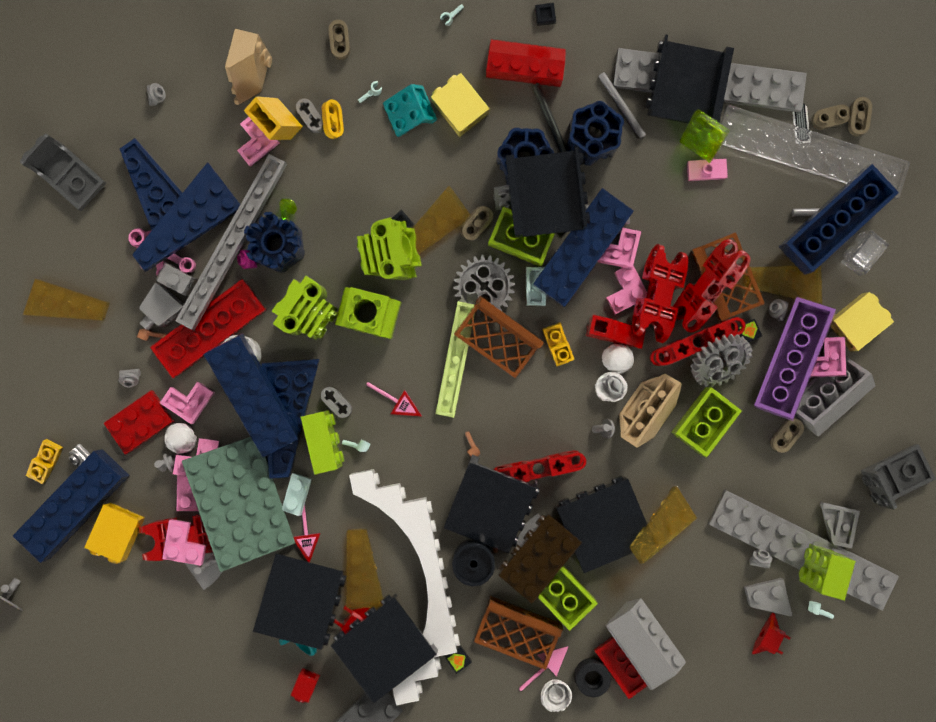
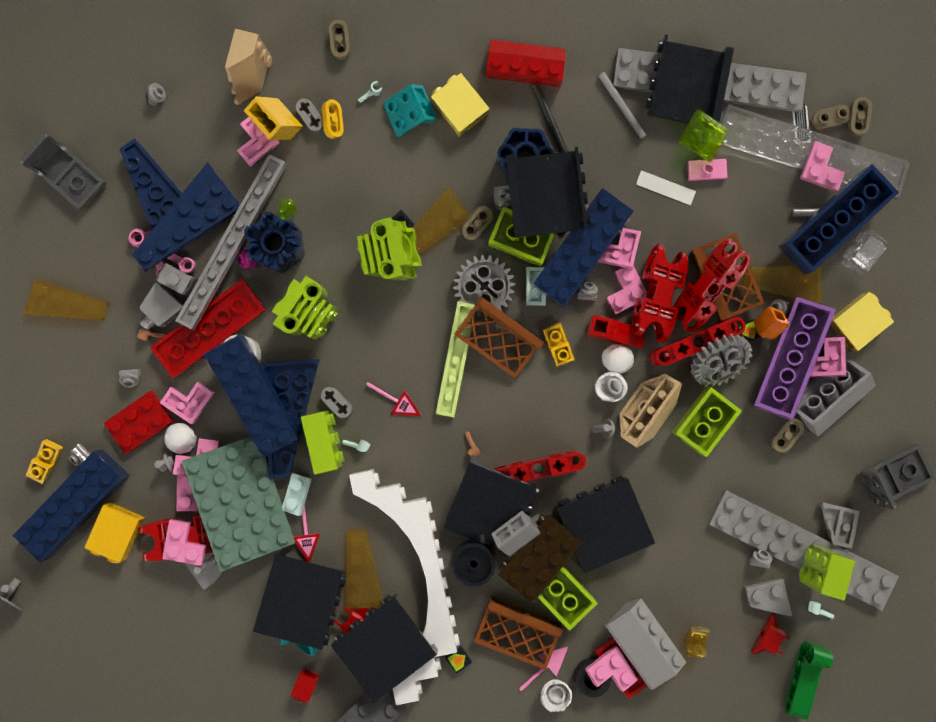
lime piece [335,287,402,340] -> none
light aqua hand [440,4,464,26] -> none
black tile [535,3,556,26] -> none
dark blue piece [566,101,624,166] -> none
clear yellow wing [630,486,697,564] -> none
none -> light grey hinge [492,511,540,556]
none -> light grey plate [577,282,598,301]
none -> bright pink plate [585,646,638,692]
none -> white sticker [636,170,696,205]
none -> clear yellow bracket [685,625,711,659]
none -> orange brick [753,306,790,340]
none -> green beam [785,641,833,720]
none -> bright pink plate [800,141,845,192]

